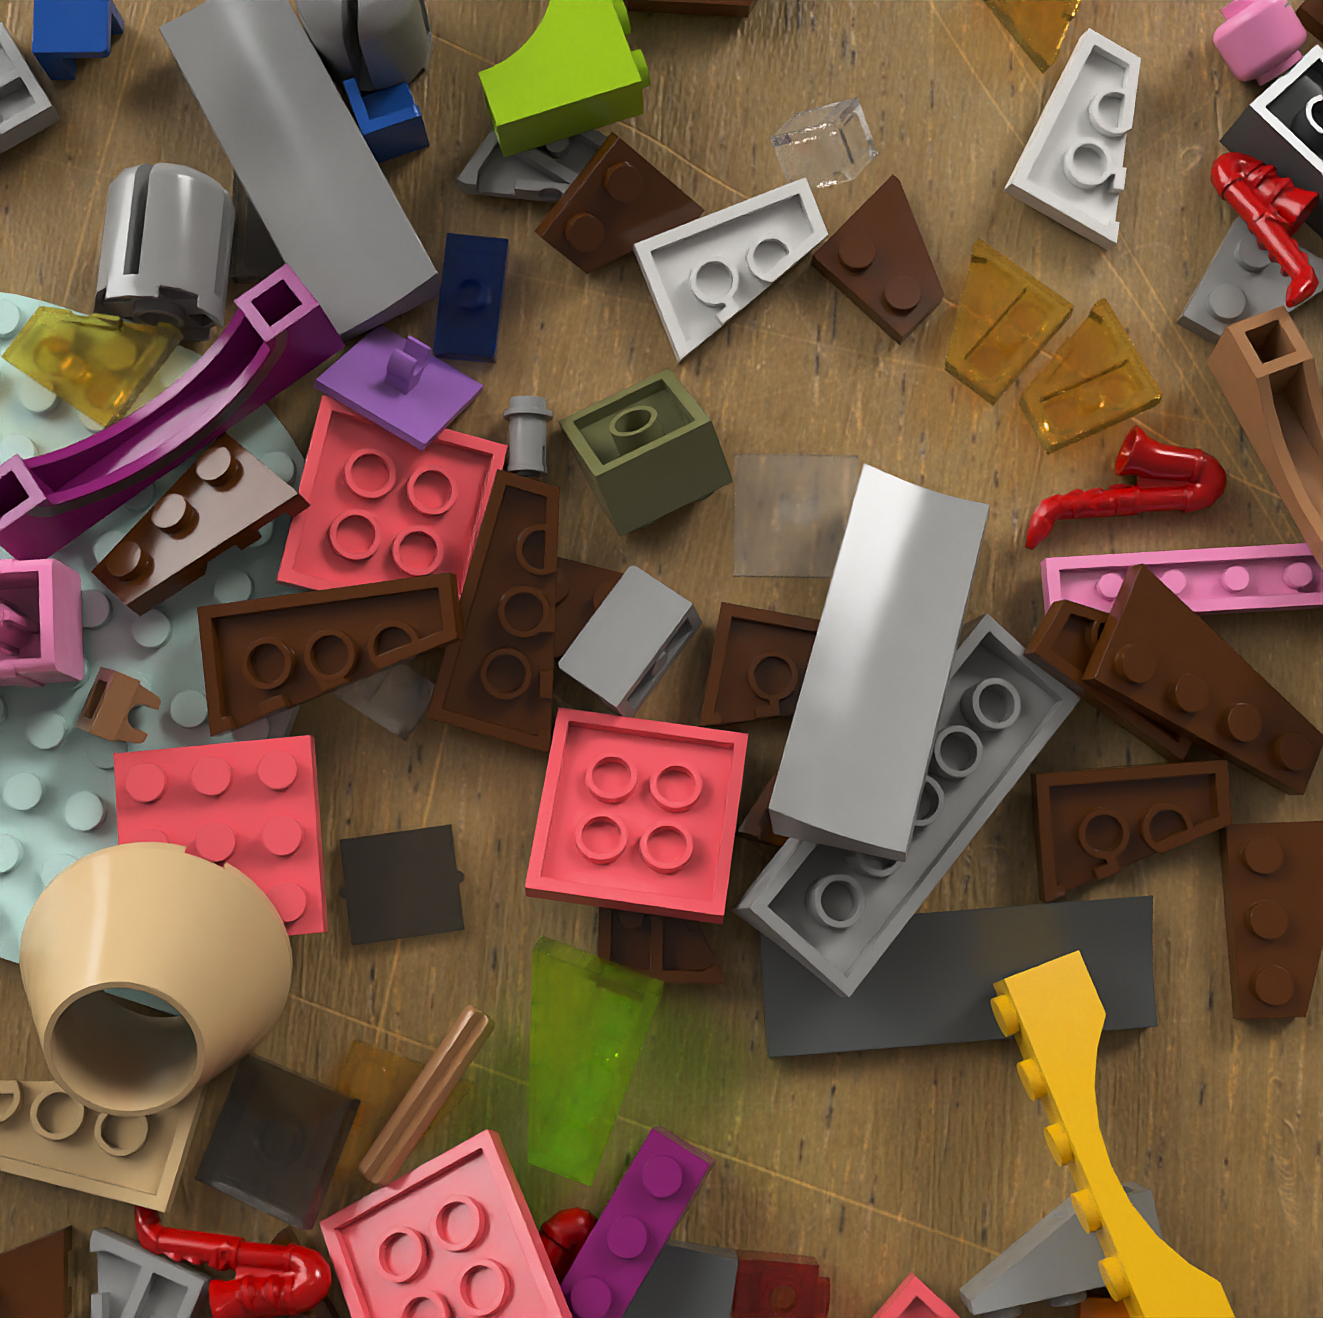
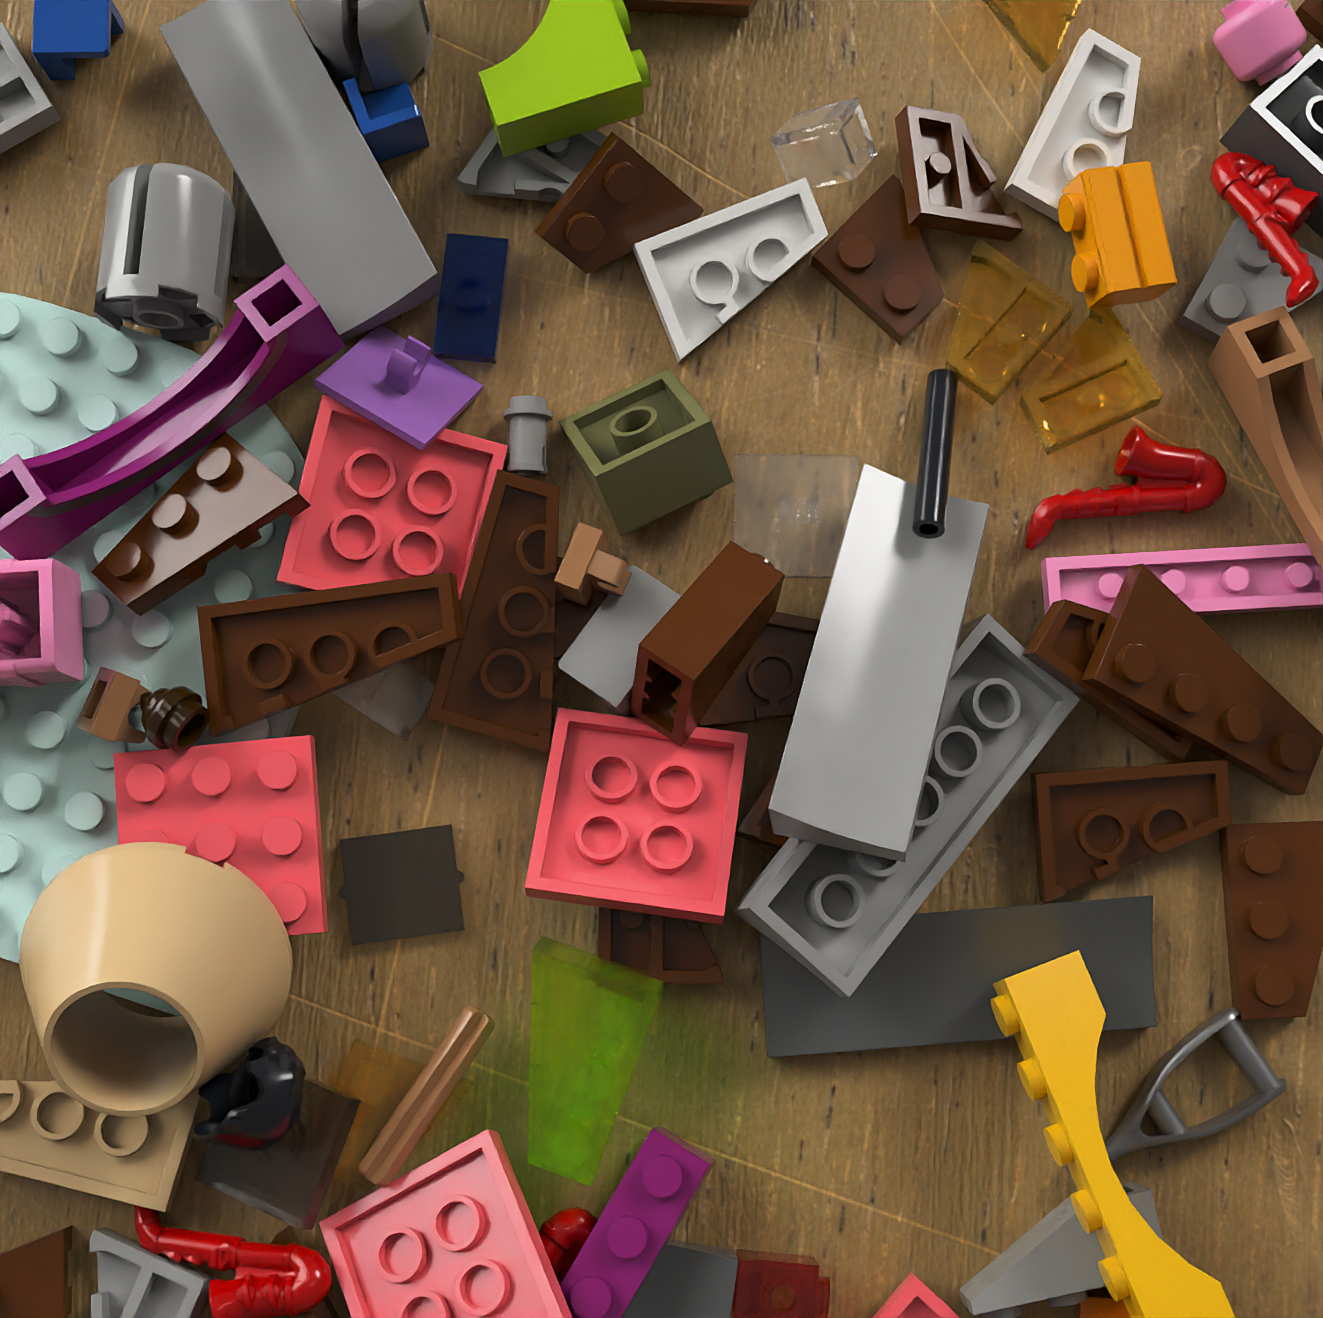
clear yellow wing [1,306,184,429] -> none
none -> dark brown plate [139,686,210,753]
none -> black hair [193,1036,306,1152]
none -> medium nougat tile [554,522,632,606]
none -> reddish brown slope [629,541,785,747]
none -> reddish brown wing [895,105,1023,241]
none -> black piece [912,369,958,539]
none -> light orange brick [1058,161,1177,310]
none -> flat silver piece [1065,1007,1287,1183]

